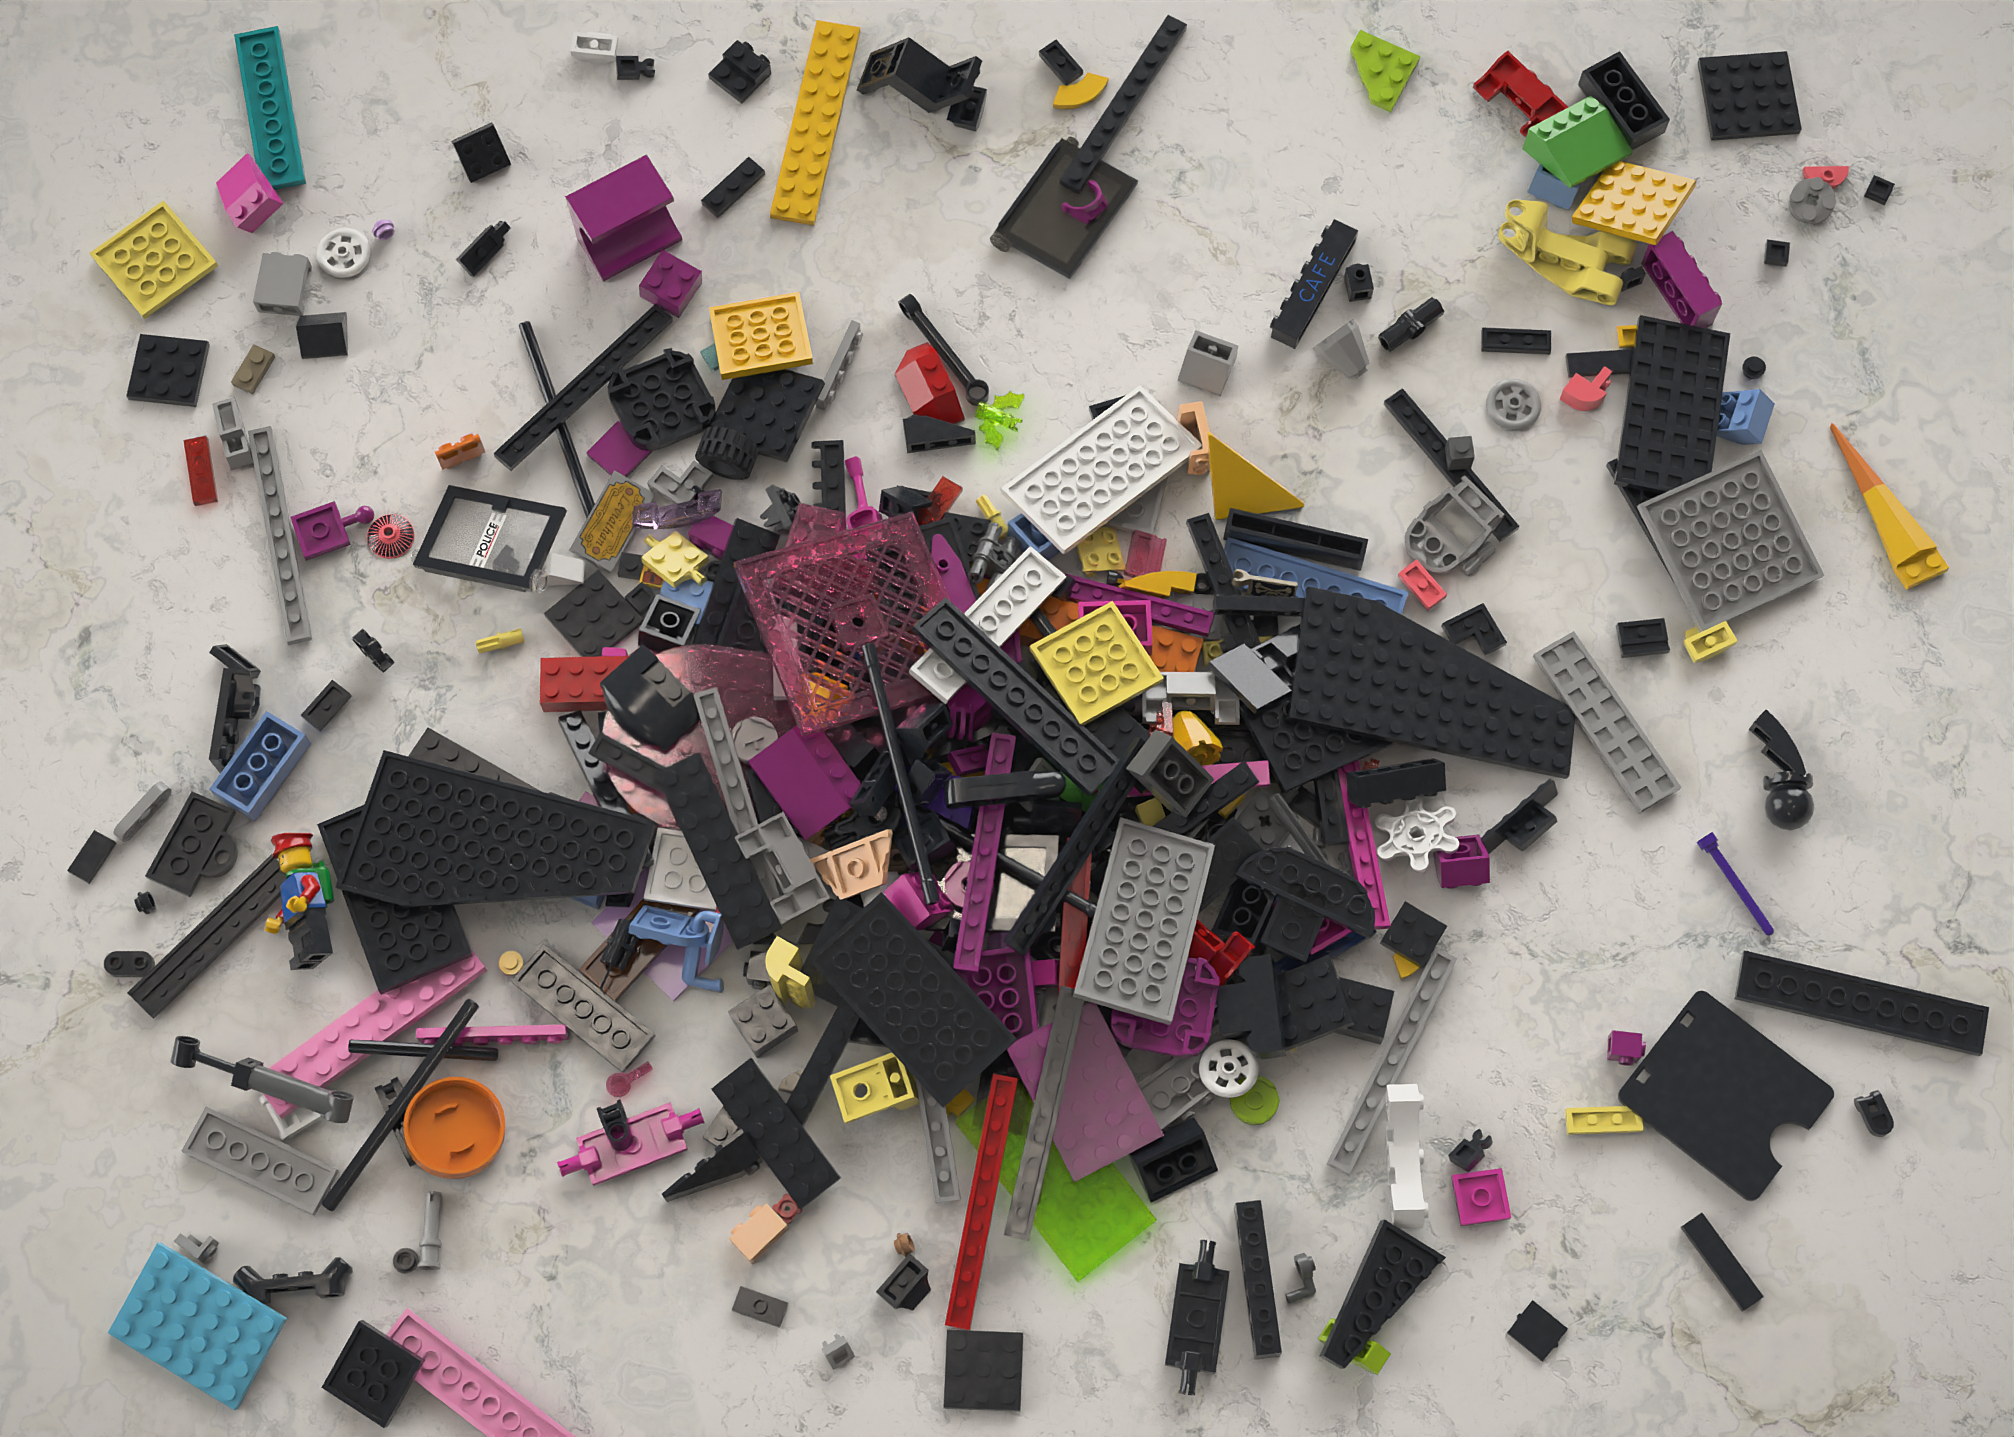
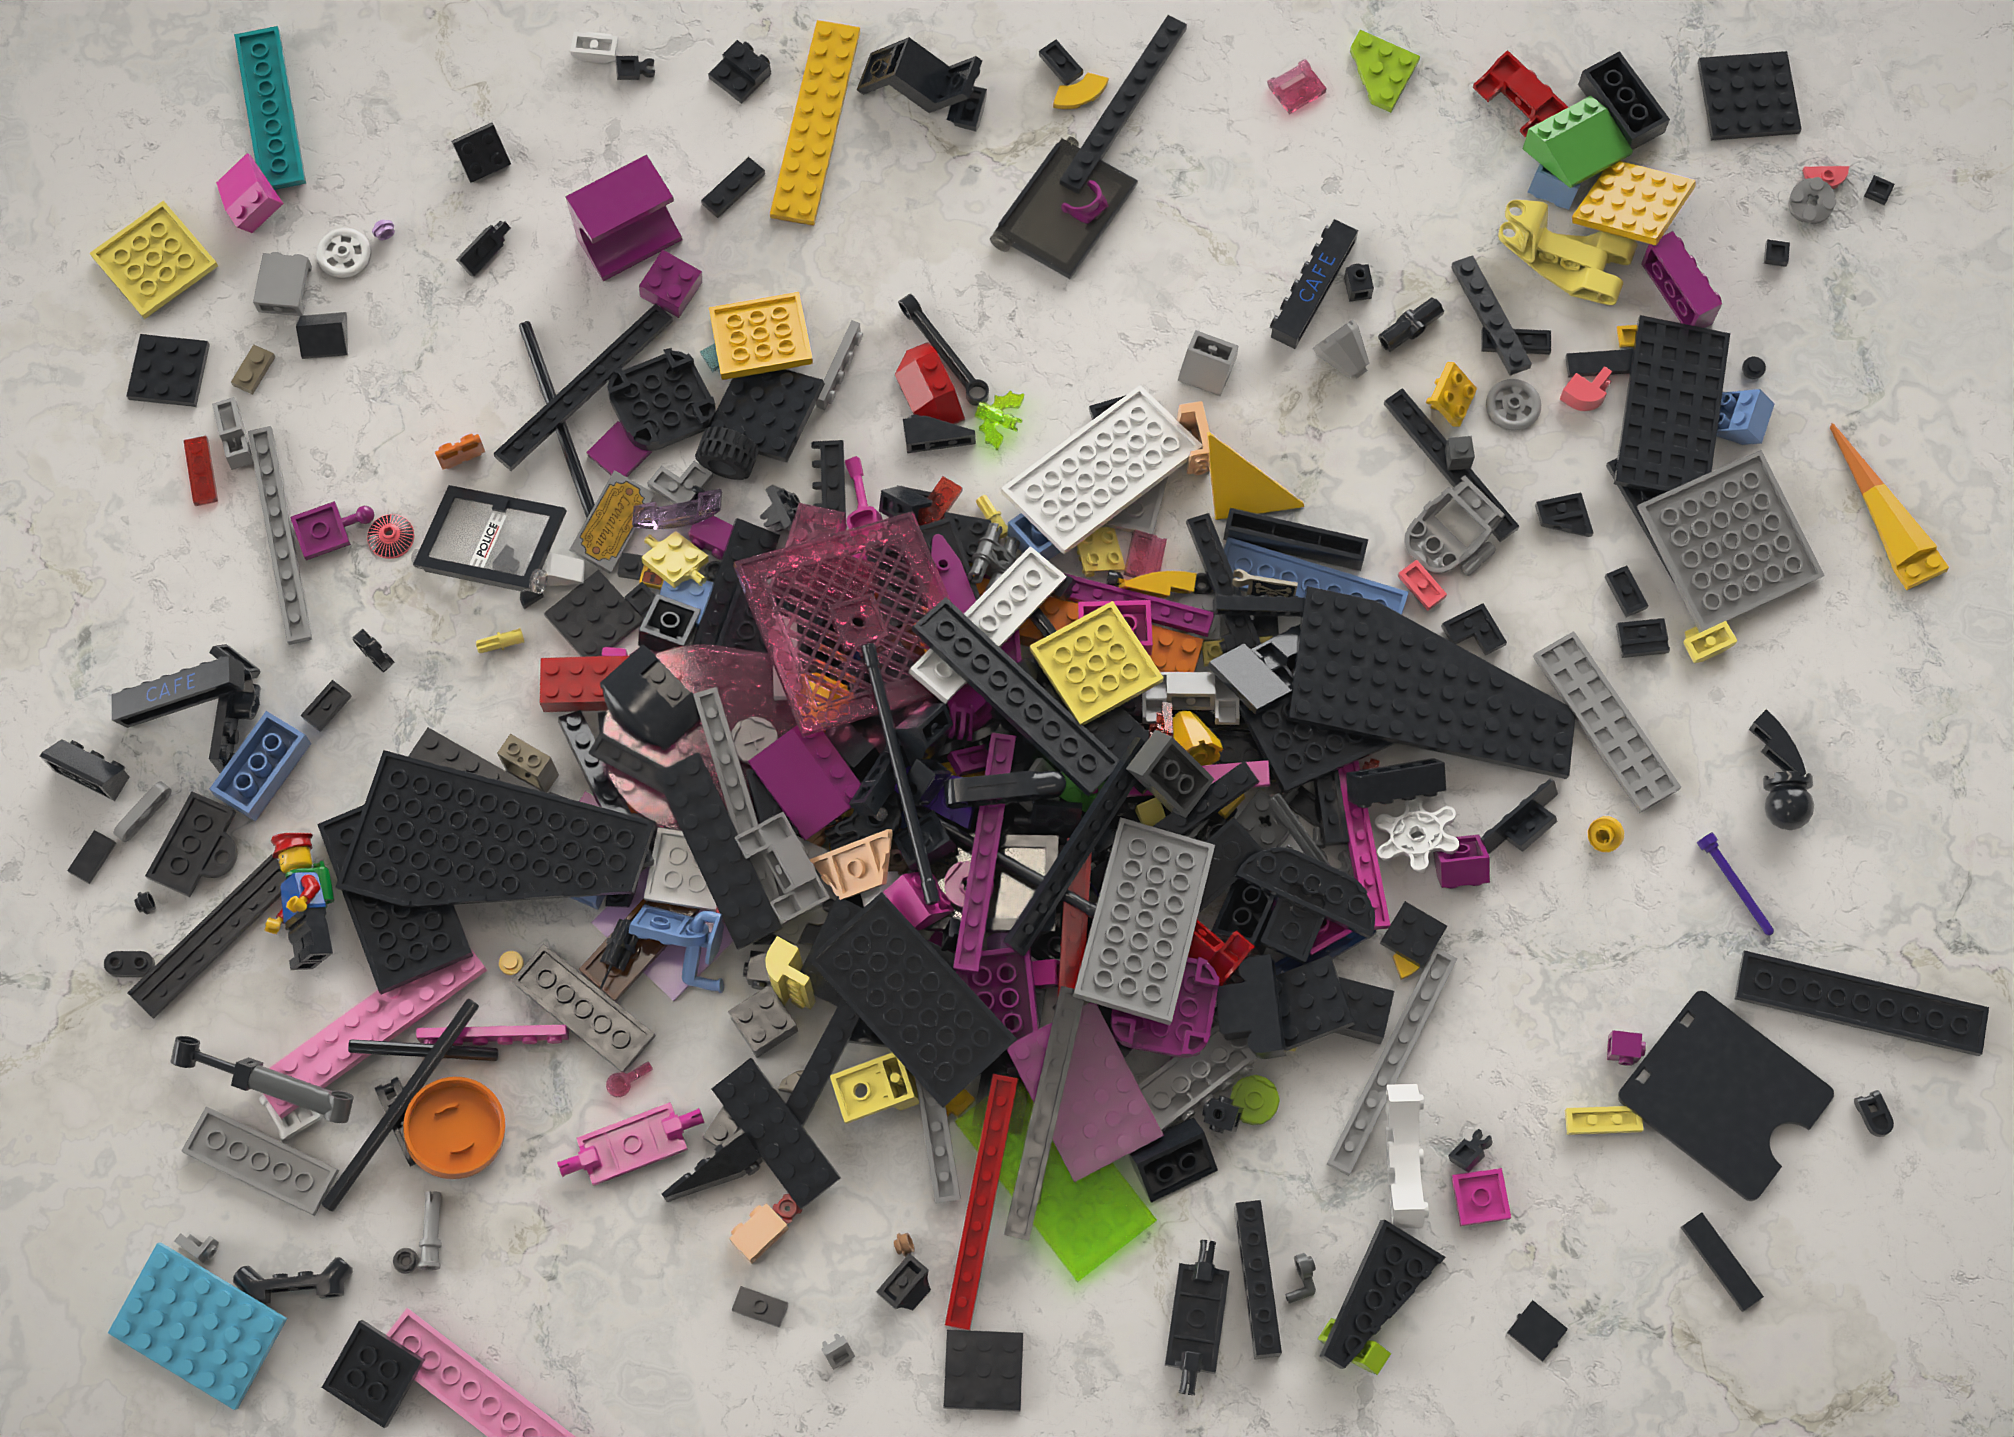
black piece [597,1099,633,1151] -> none
white plate [1199,1039,1259,1098] -> none
black plate [1620,266,1646,292] -> none
none -> black slope [40,739,130,801]
none -> brick [112,655,244,728]
none -> dark tan window [497,733,559,793]
none -> black tile [520,581,544,609]
none -> black brick [1202,1095,1244,1133]
none -> clear pink plate [1267,59,1327,114]
none -> yellow plate [1426,362,1477,427]
none -> black plate [1451,255,1532,375]
none -> black wing [1535,492,1594,537]
none -> yellow plate [1588,816,1624,852]
none -> black plate [1604,565,1649,617]

